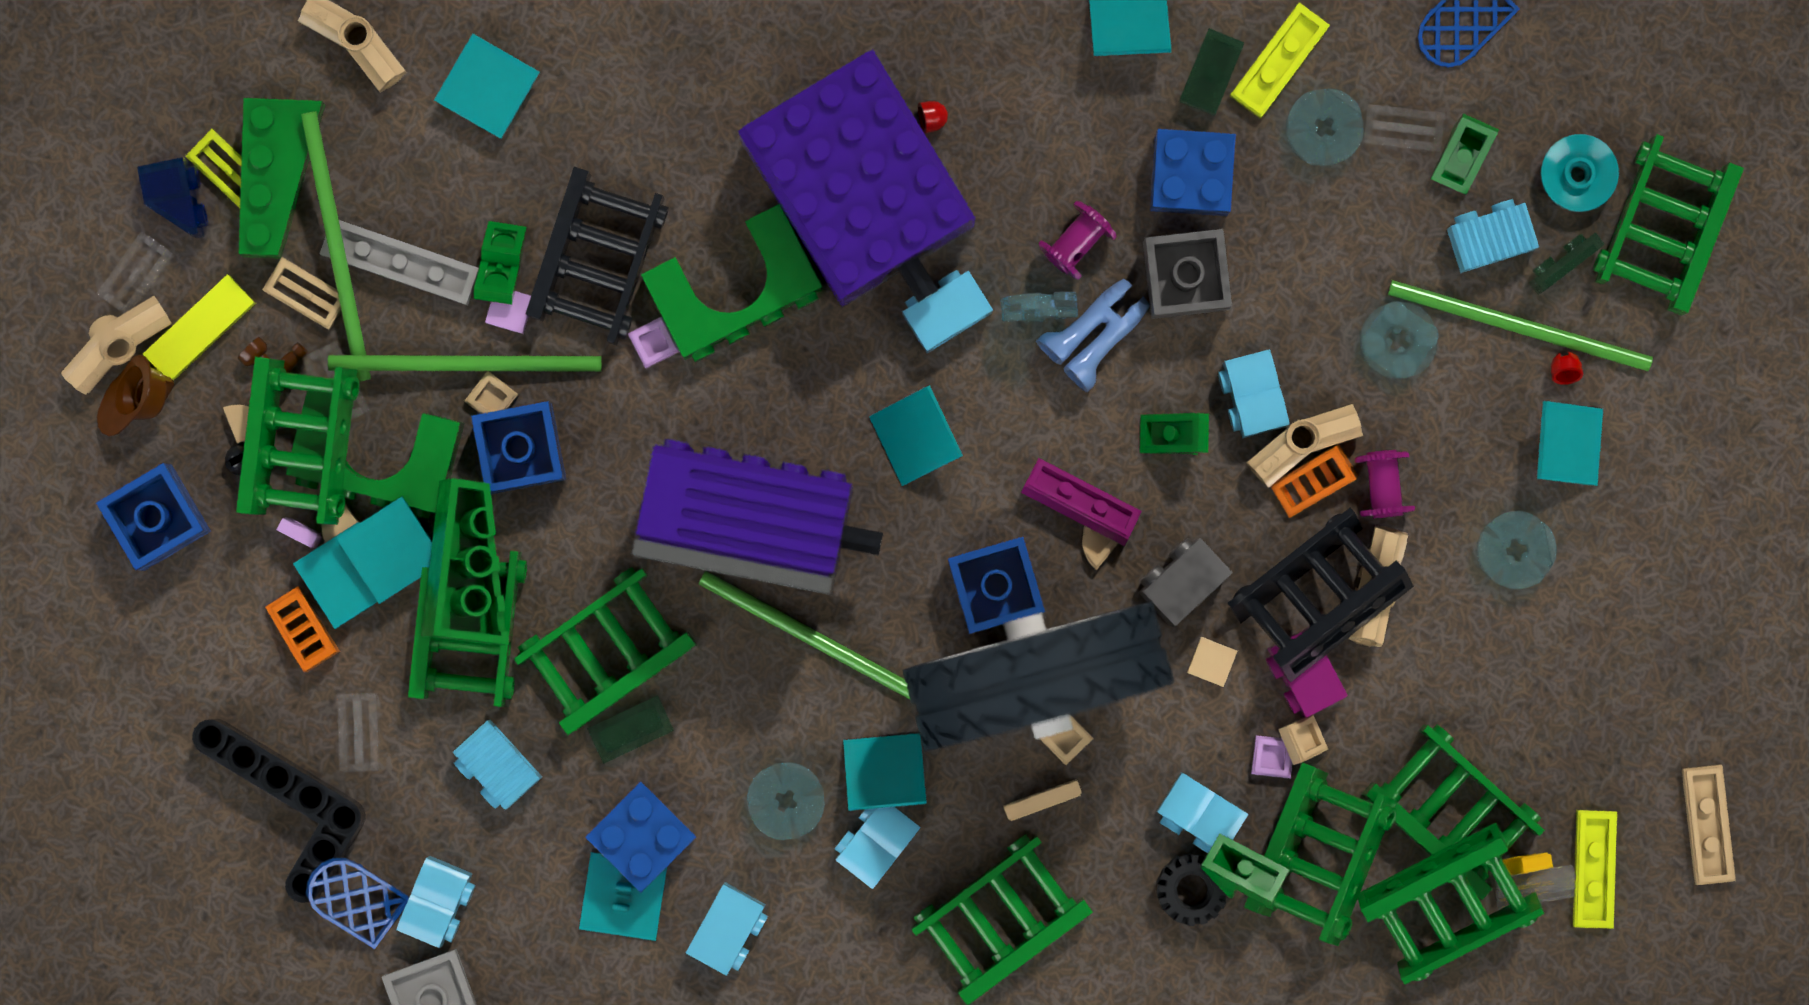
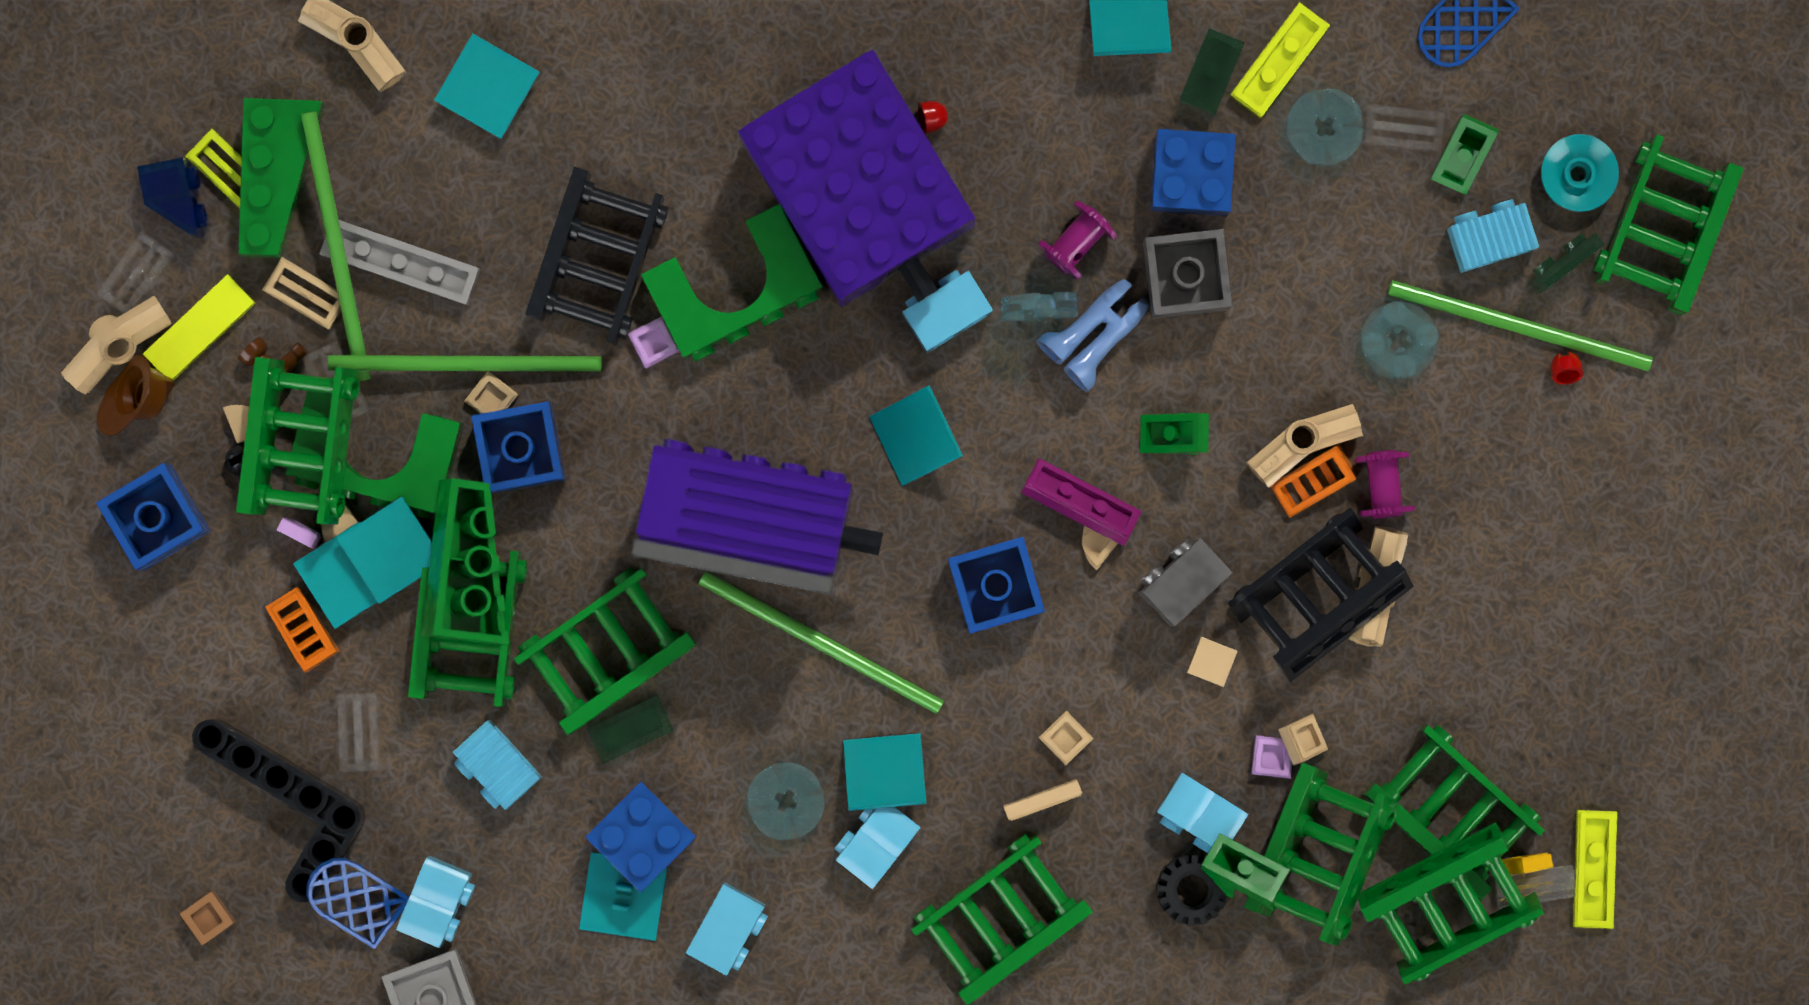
green slope [474,221,527,305] -> none
lavender tile [485,291,531,334] -> none
black wheel [903,602,1175,751] -> none
medium azure brick [1218,349,1290,438] -> none
magenta brick [1265,627,1348,718] -> none
clear light blue plate [1477,511,1557,589] -> none
teal piece [1537,401,1603,486] -> none
tan tile [1682,765,1736,885] -> none
none -> medium nougat plate [180,890,236,946]

